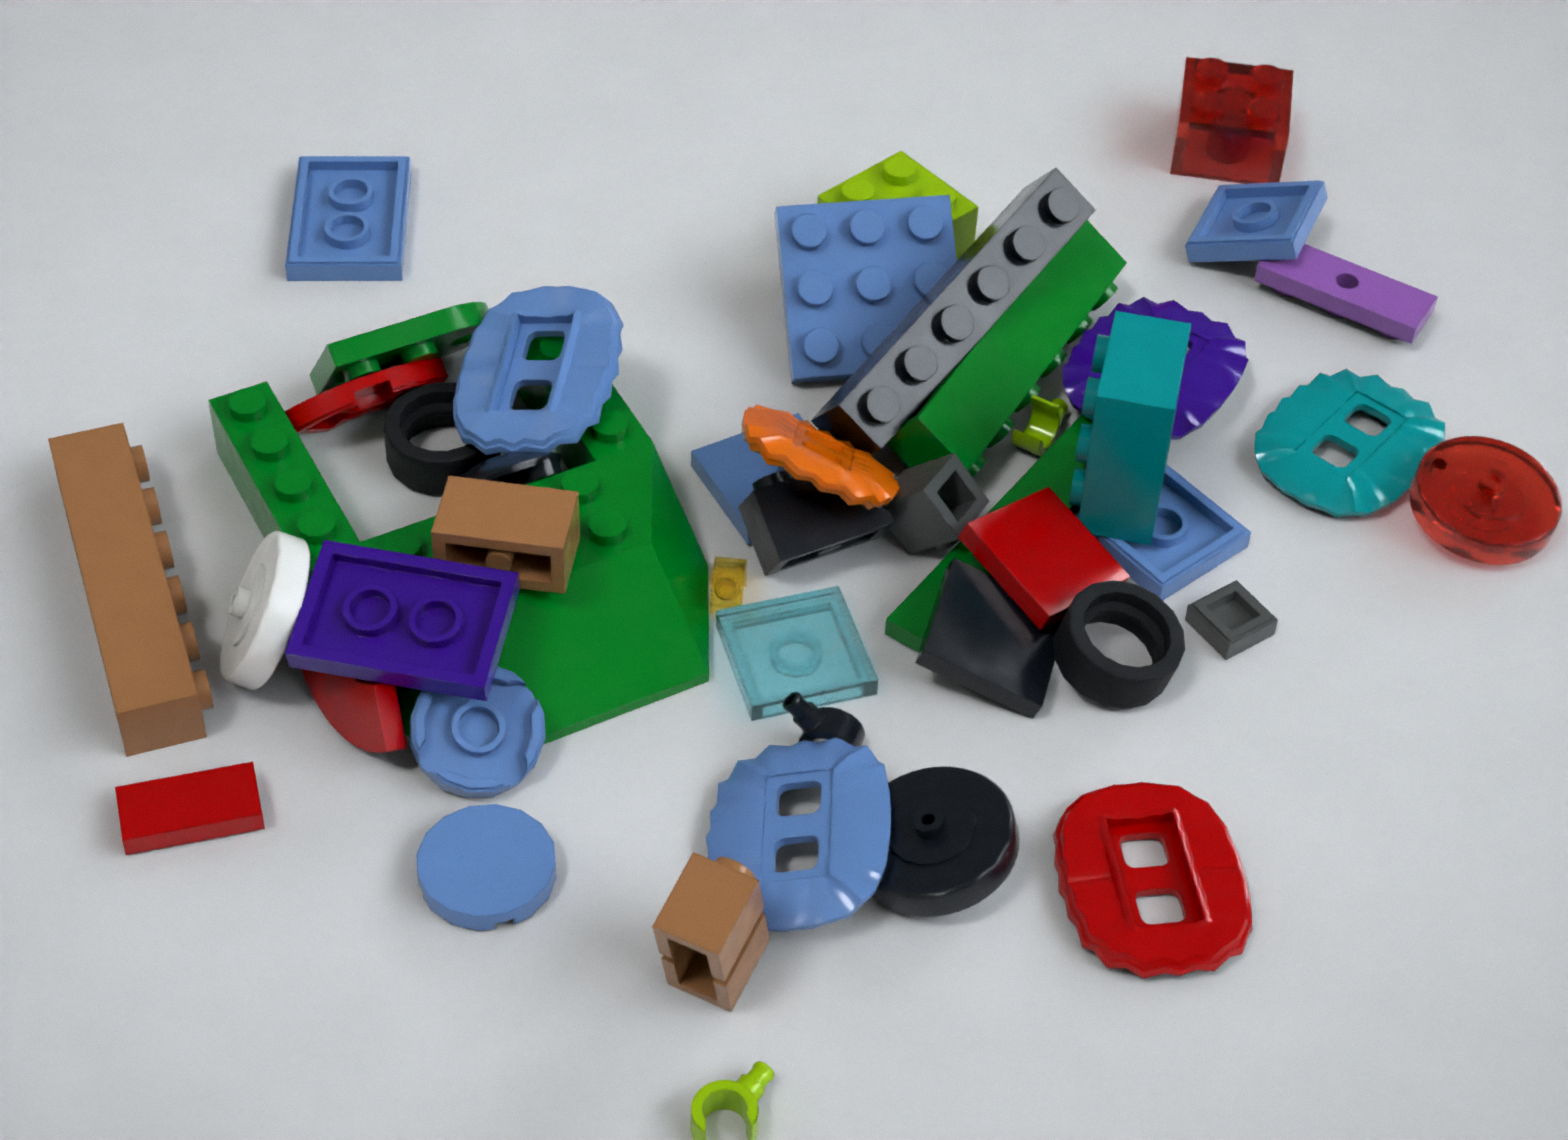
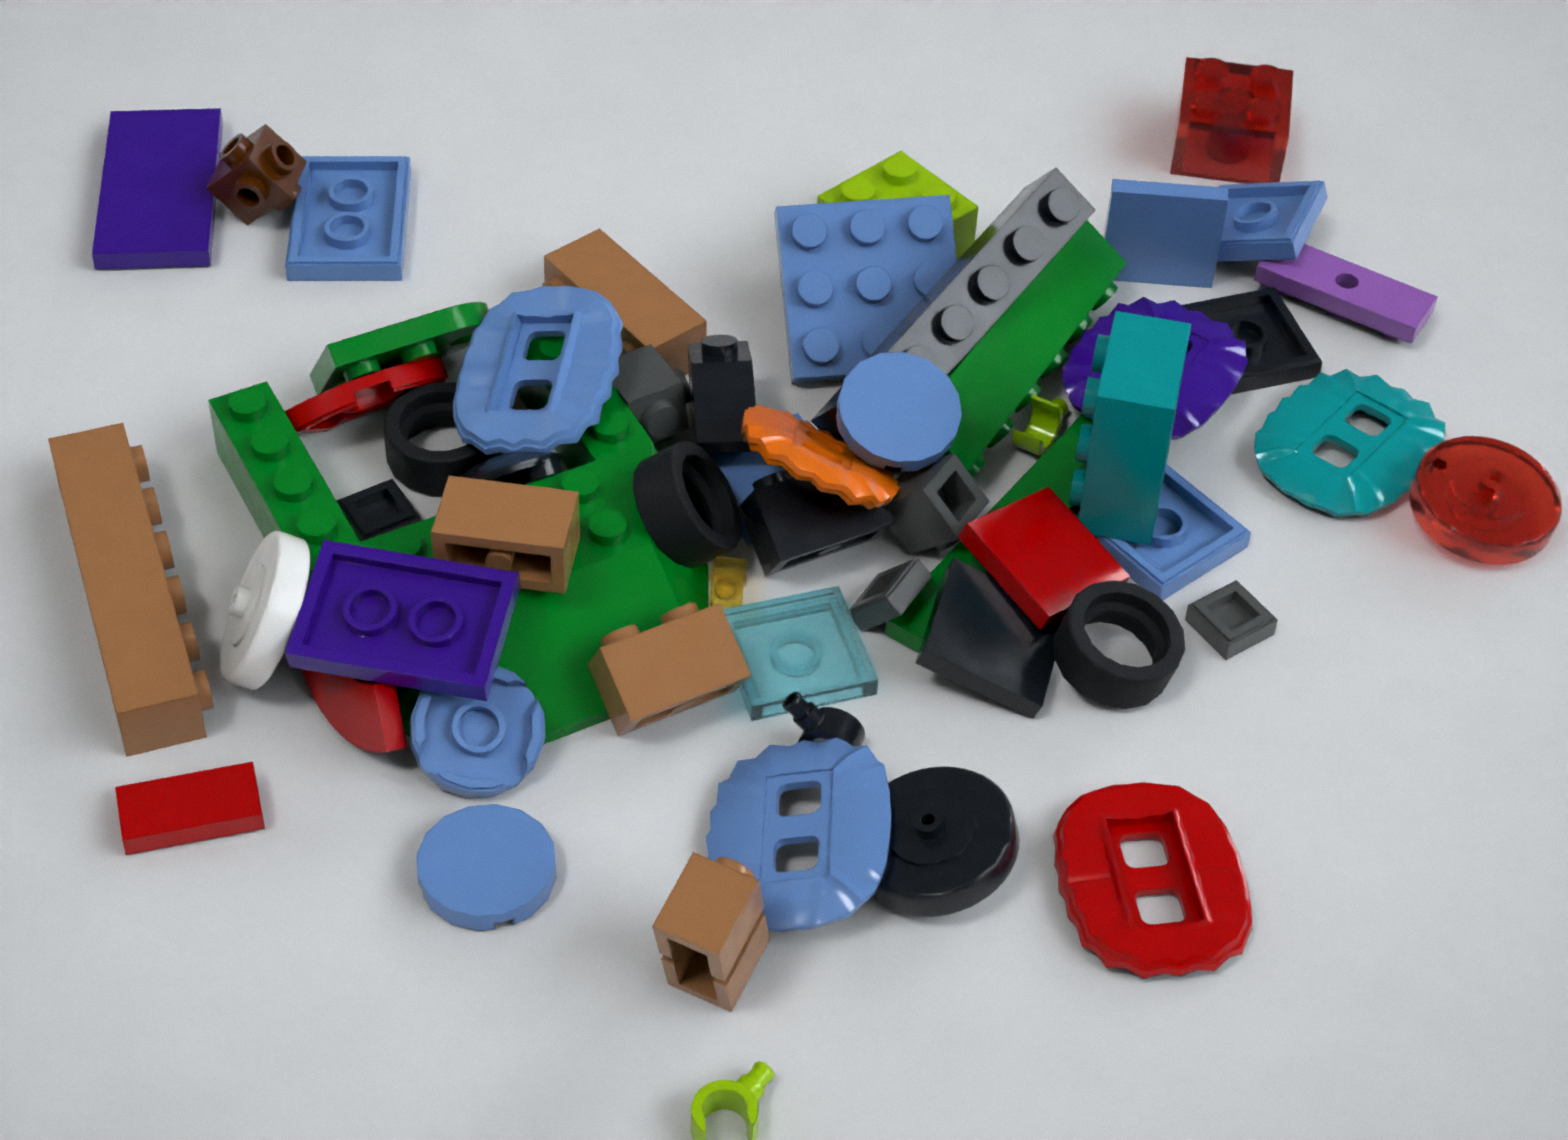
none -> dark purple tile [92,108,223,270]
none -> reddish brown brick [206,124,307,226]
none -> black tile [336,478,421,542]
none -> medium nougat brick [542,228,707,375]
none -> medium nougat brick [587,602,752,737]
none -> dark grey brick [612,344,692,444]
none -> black tyre [633,441,742,568]
none -> black slope [688,335,756,454]
none -> medium blue tile [836,352,962,472]
none -> dark grey tile [848,559,933,631]
none -> medium blue tile [1104,179,1229,288]
none -> black tile [1182,287,1322,395]

